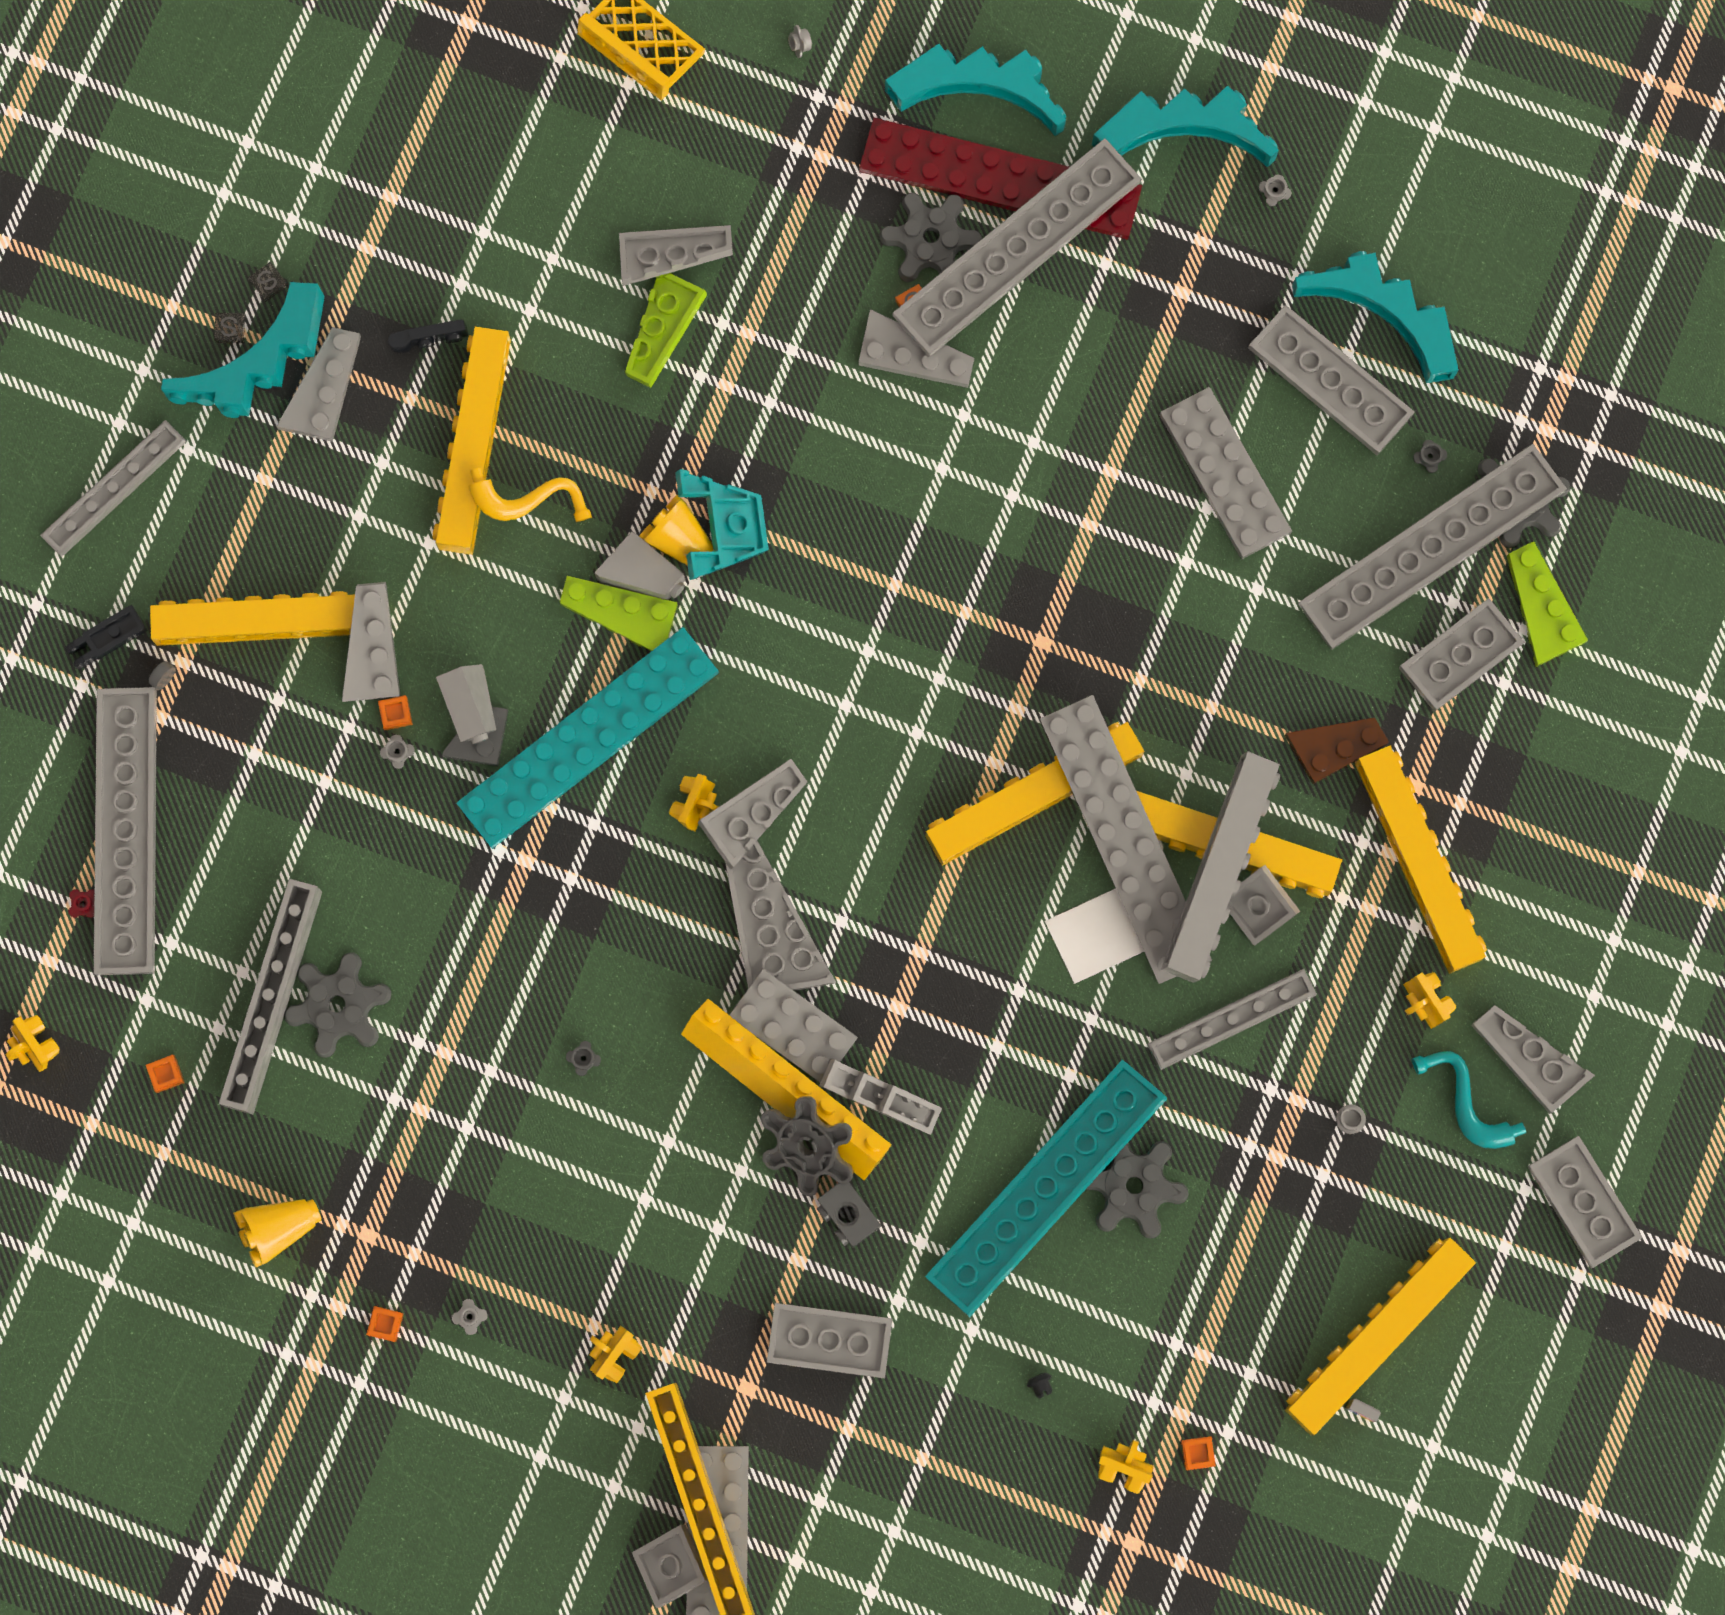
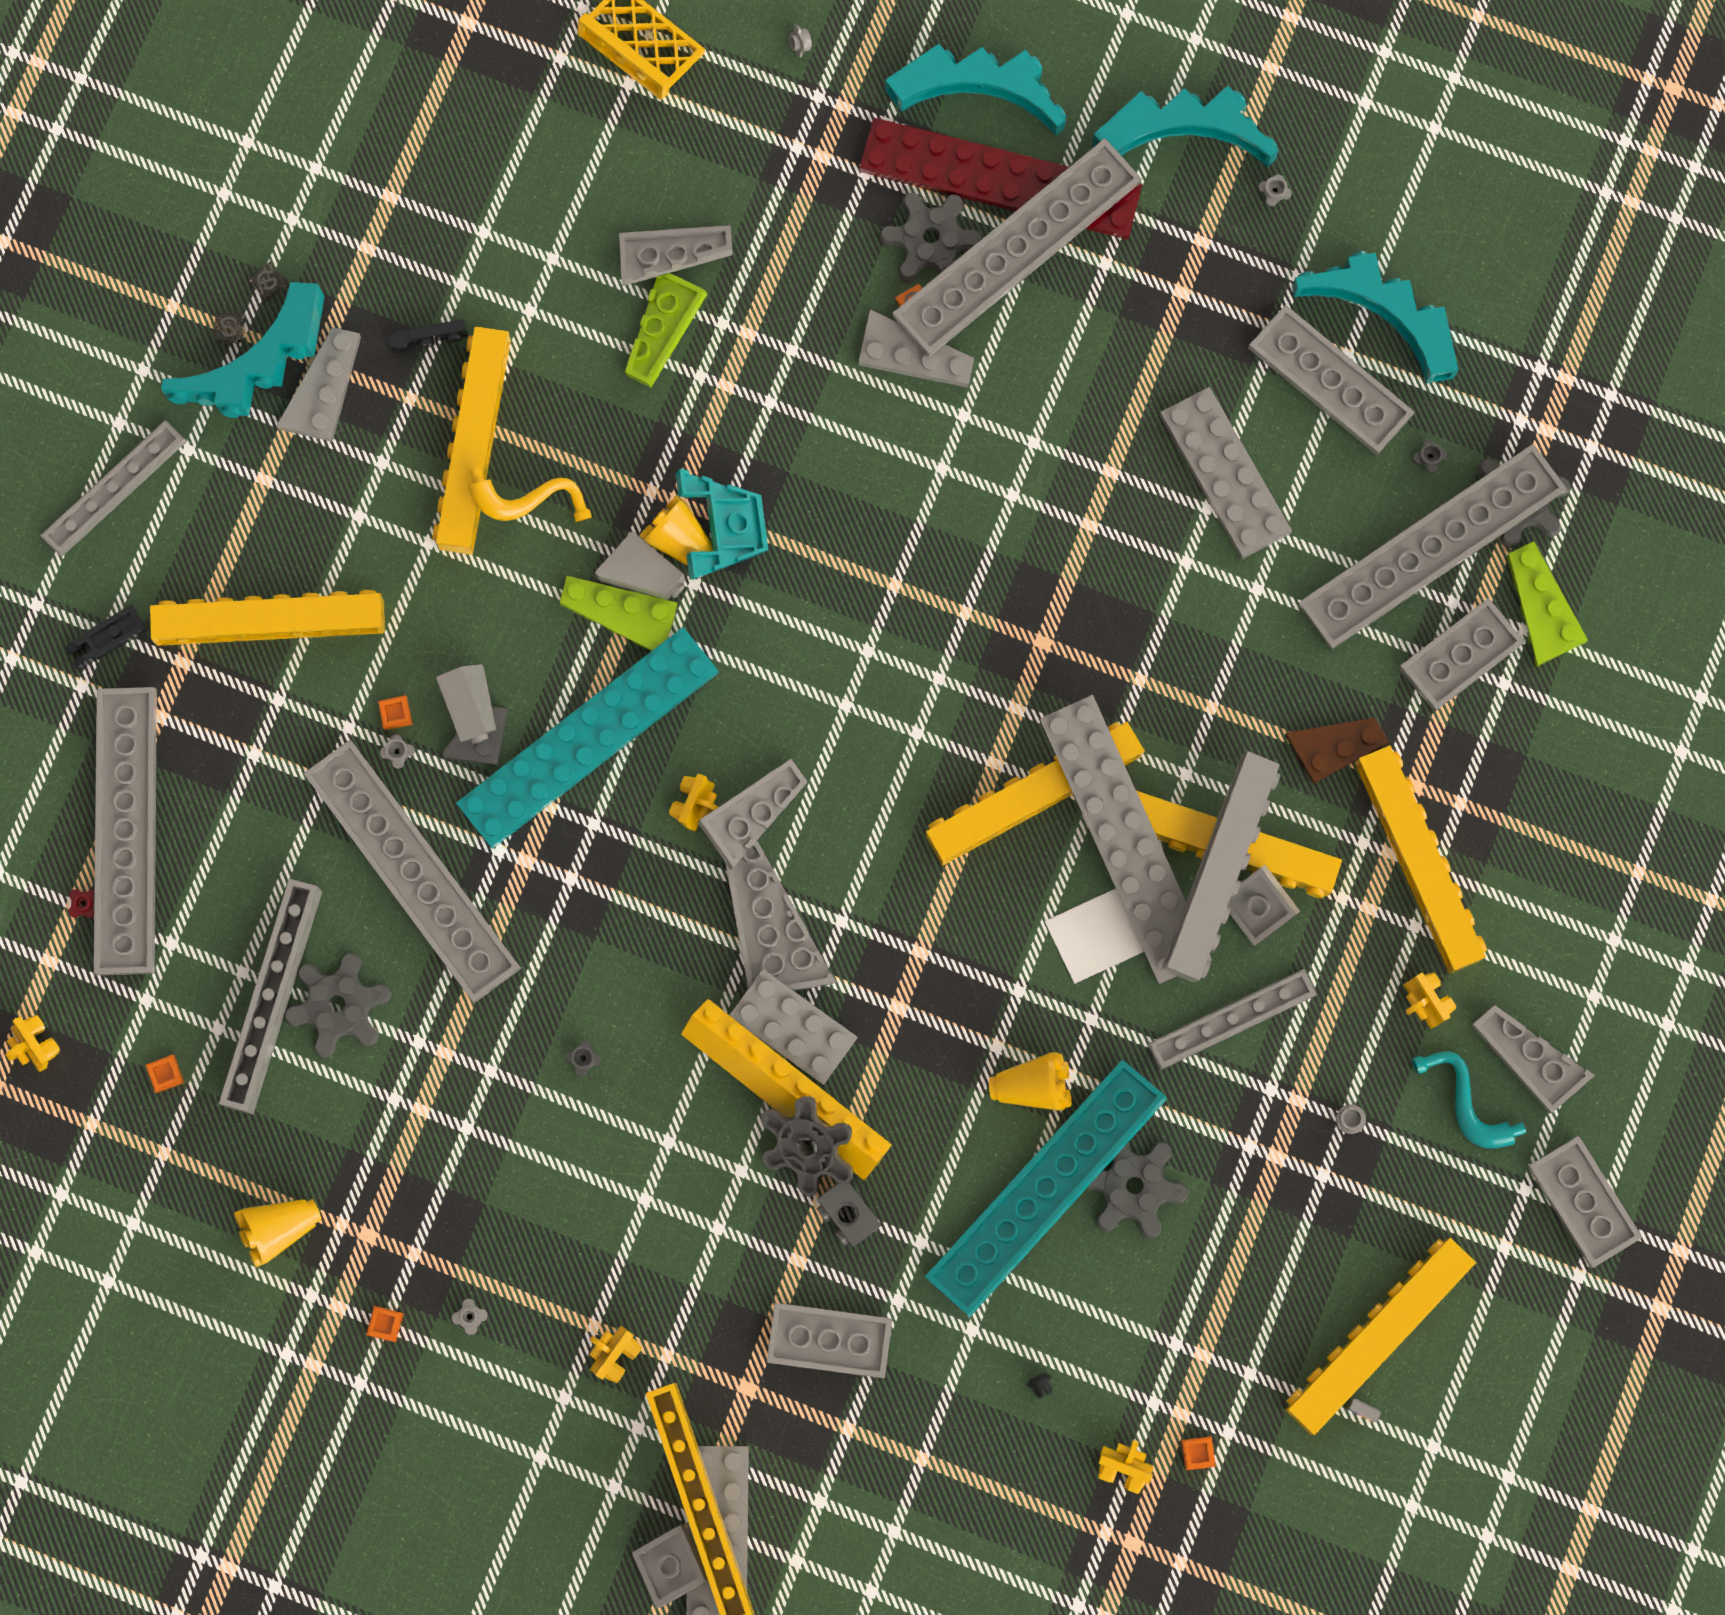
dark grey tile [149,661,176,690] -> none
light grey wing [342,582,400,702] -> none
light grey slope [819,1059,942,1135] -> none
none -> light grey plate [303,739,521,1003]
none -> yellow cone [989,1052,1072,1111]

